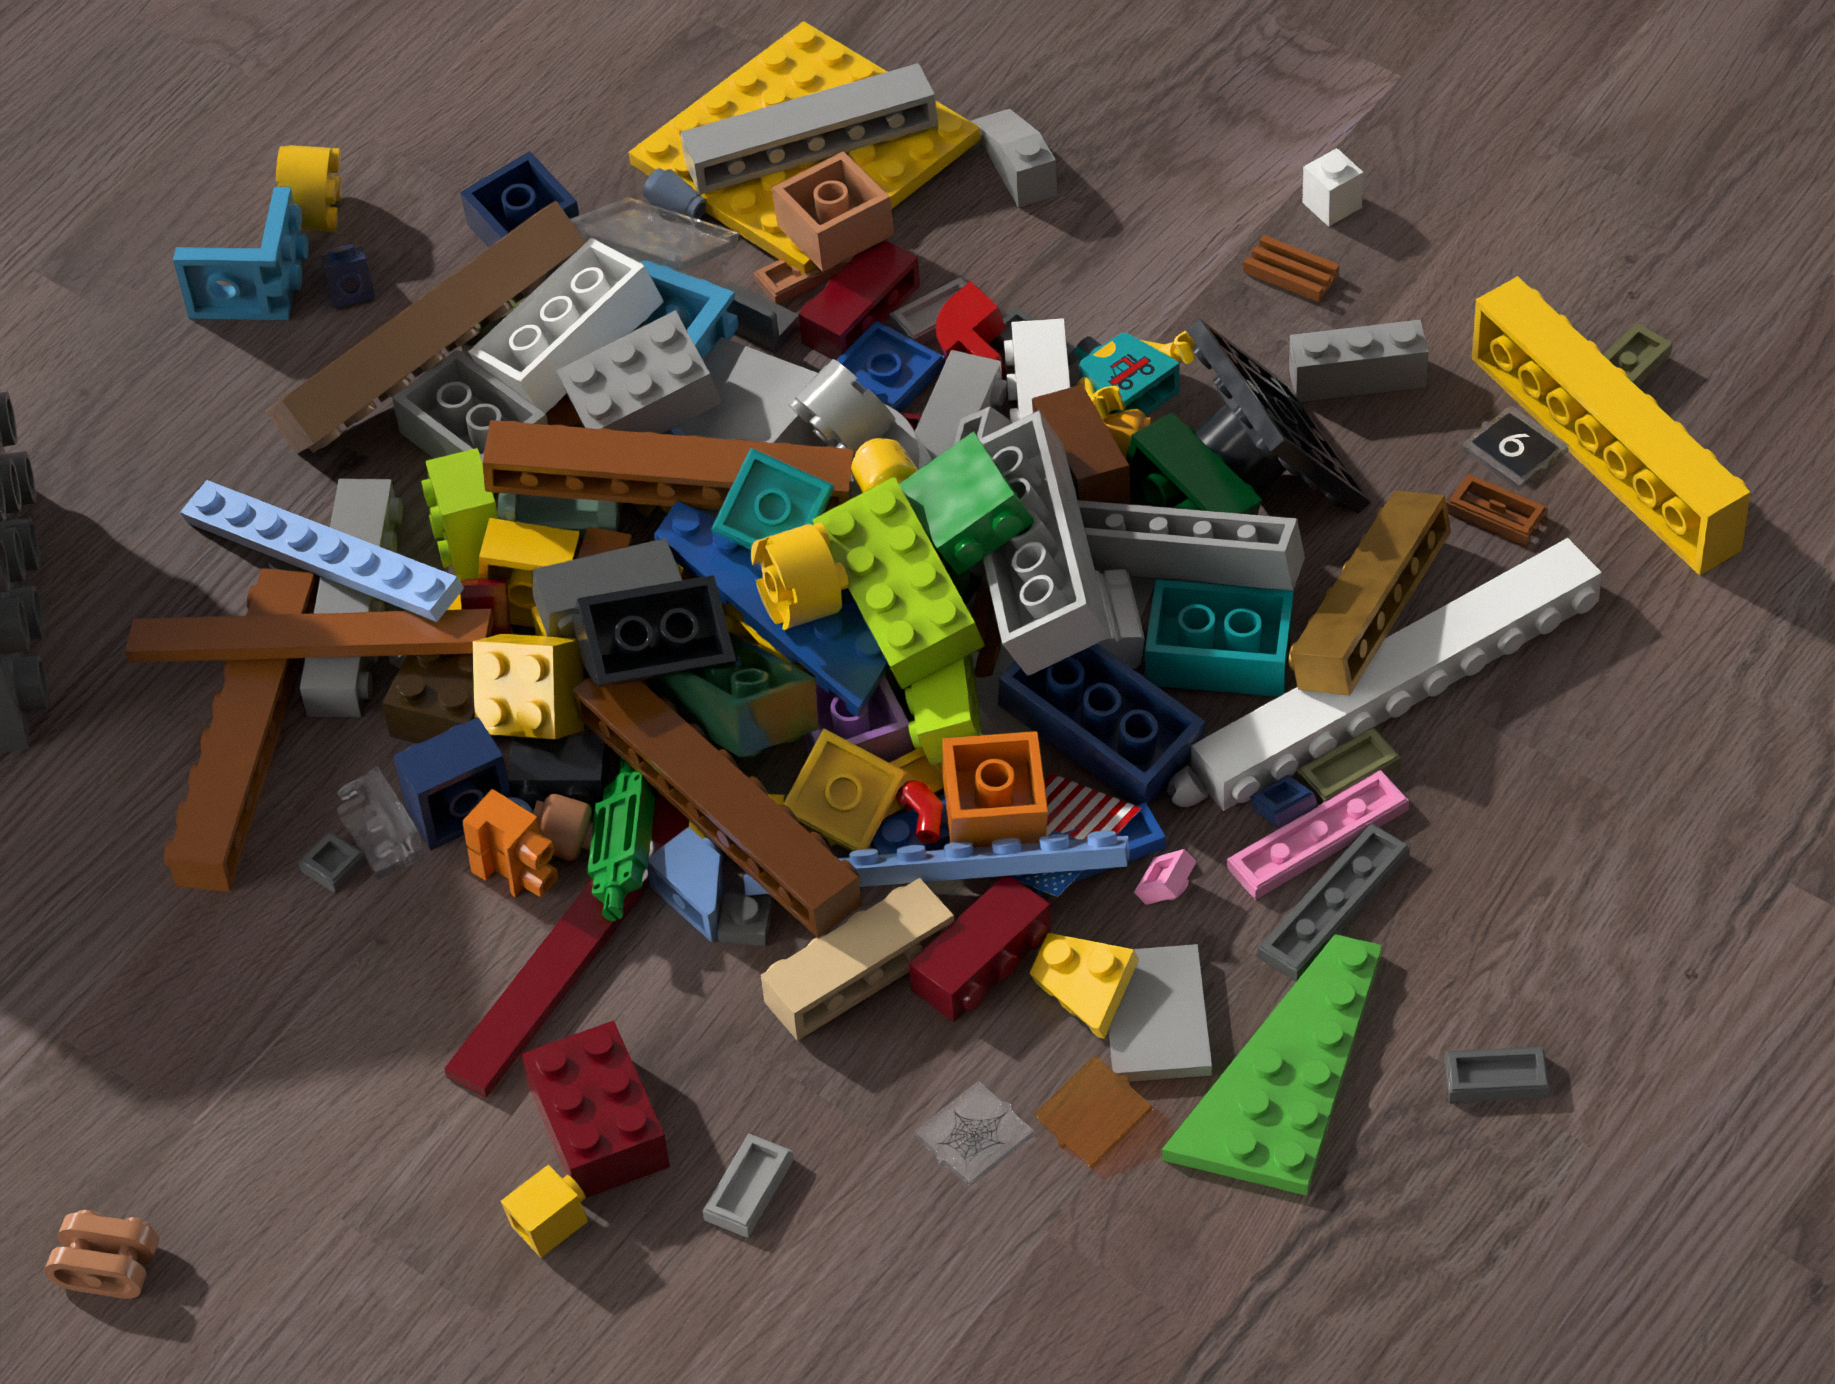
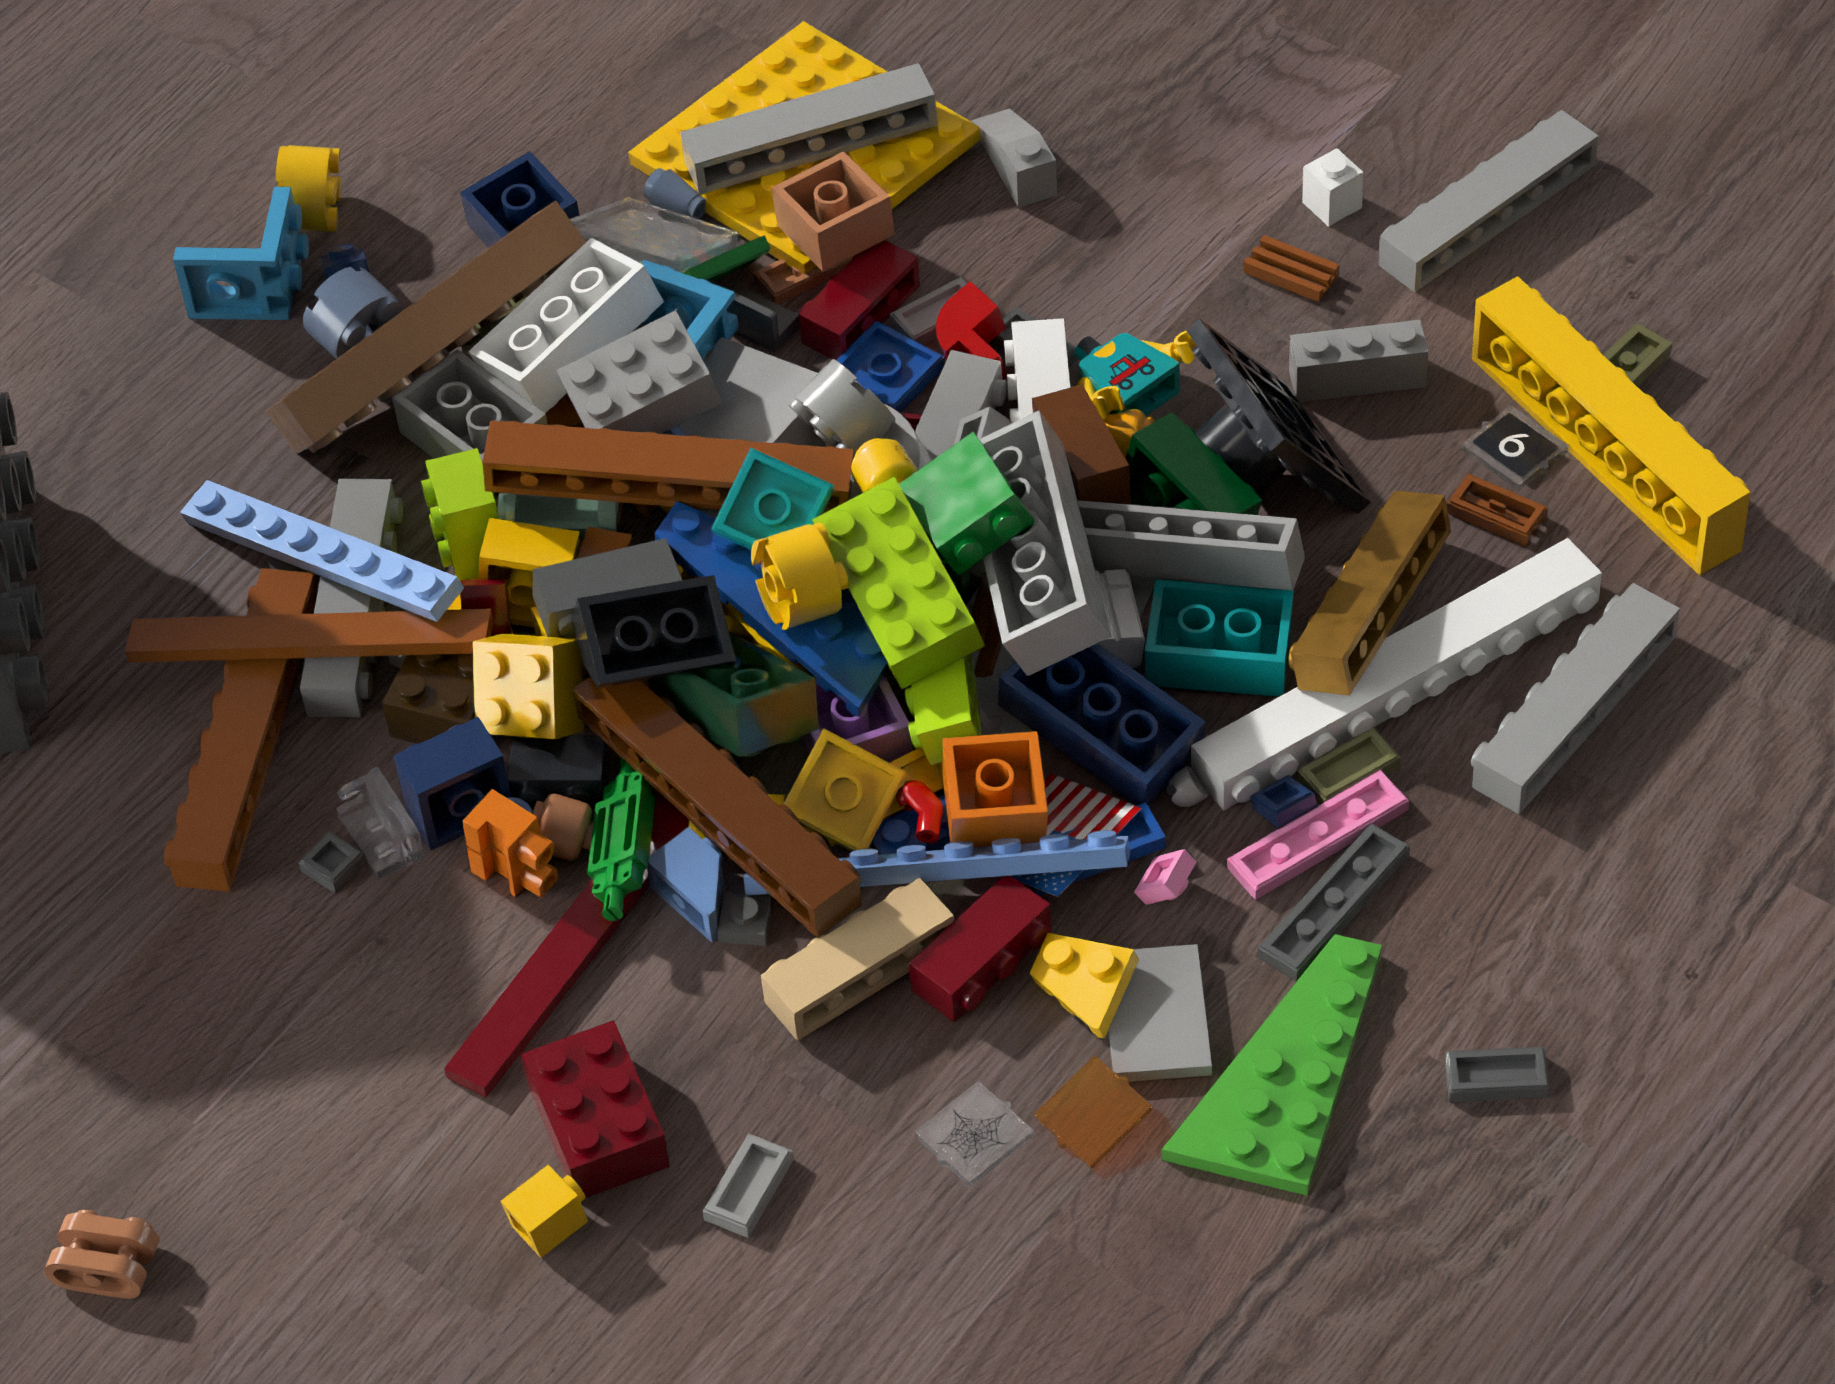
none -> sand blue brick [303,267,403,359]
none -> green tile [683,235,771,281]
none -> light grey brick [1378,110,1598,293]
none -> light grey brick [1471,583,1680,815]

